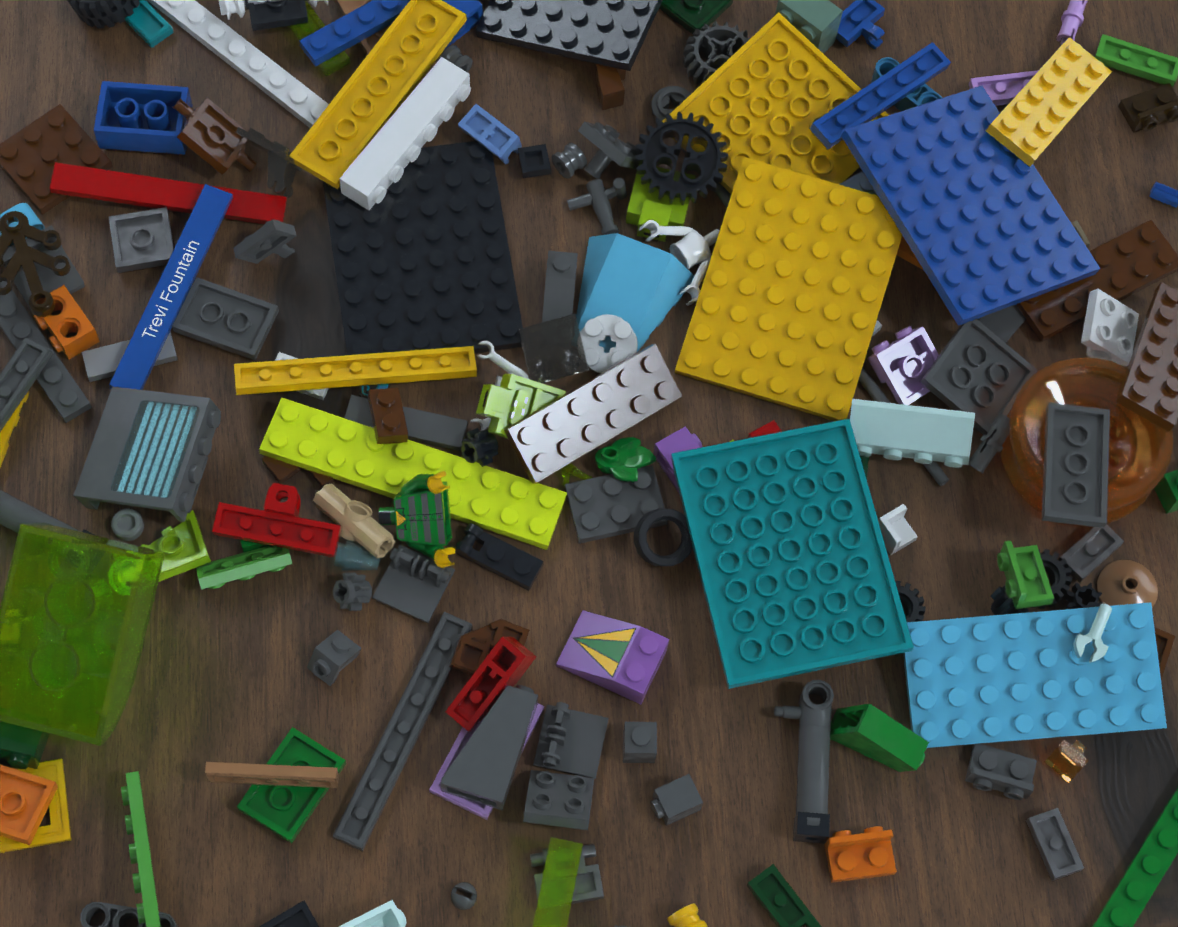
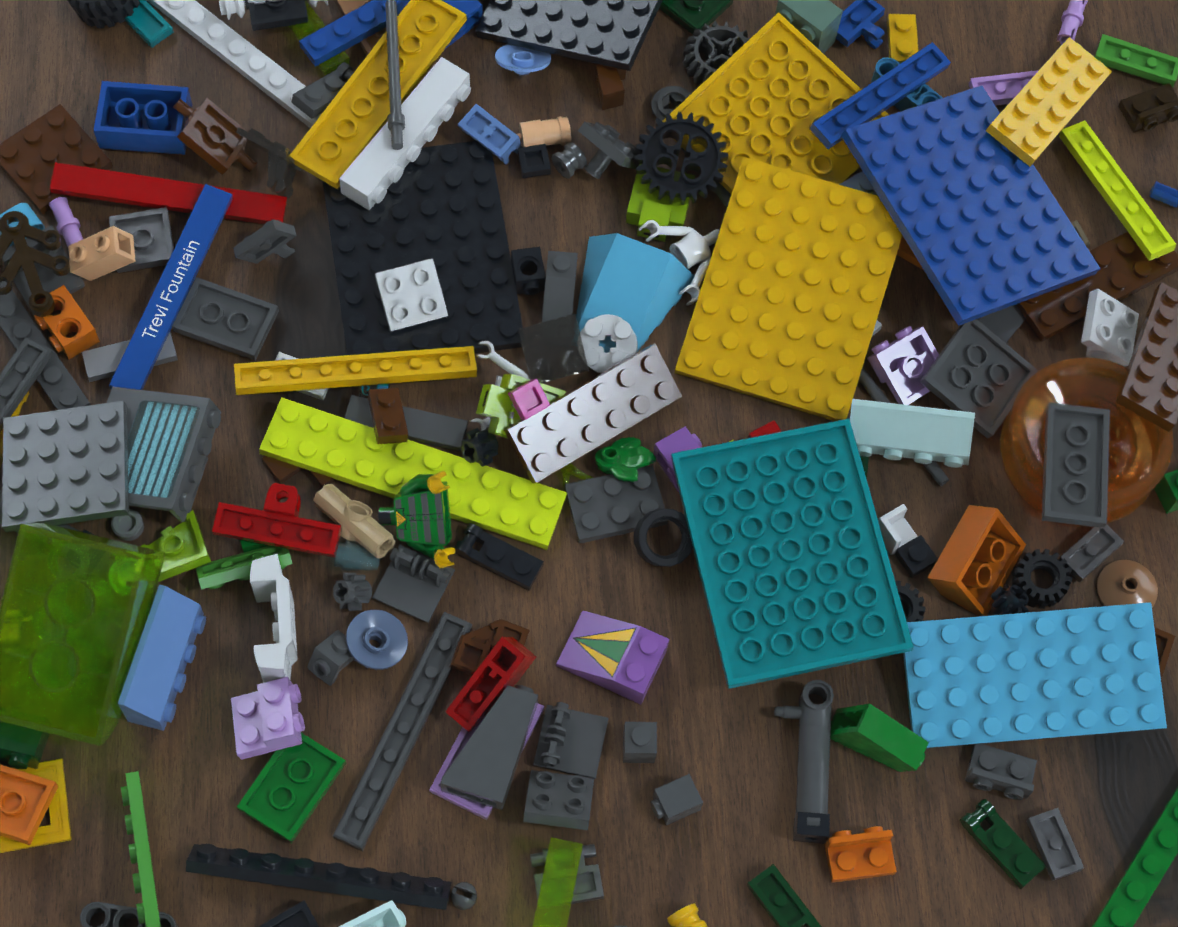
medium nougat tile [205,762,339,788] -> none
dark grey wheel [438,45,473,73] -> none
dark grey piece [567,178,627,235] -> none
dark grey pin [969,413,1017,474] -> none
bright green bracket [997,541,1054,609] -> none
clear orange tile [1044,739,1089,783] -> none
black gear [1063,582,1102,610] -> none
light aqua bar [1073,604,1112,663] -> none
none -> plate [2,400,129,532]
none -> lavender pin [49,197,83,246]
none -> light nougat brick [68,226,136,281]
none -> medium blue slope [117,584,206,731]
none -> black plate [186,844,452,910]
none -> lavender plate [231,677,305,760]
none -> white plate [250,554,298,683]
none -> dark grey plate [291,62,354,119]
none -> sand blue dish [346,610,408,670]
none -> white plate [375,258,448,331]
none -> dark grey bar [385,0,405,150]
none -> light blue dish [495,44,551,75]
none -> plate [508,379,551,420]
none -> black brick [511,246,546,295]
none -> light nougat piece [516,116,571,147]
none -> yellow plate [887,14,918,64]
none -> black plate [894,535,938,578]
none -> orange slope [927,505,1026,616]
none -> dark green plate [960,799,1046,889]
none -> neon yellow plate [1059,120,1176,261]

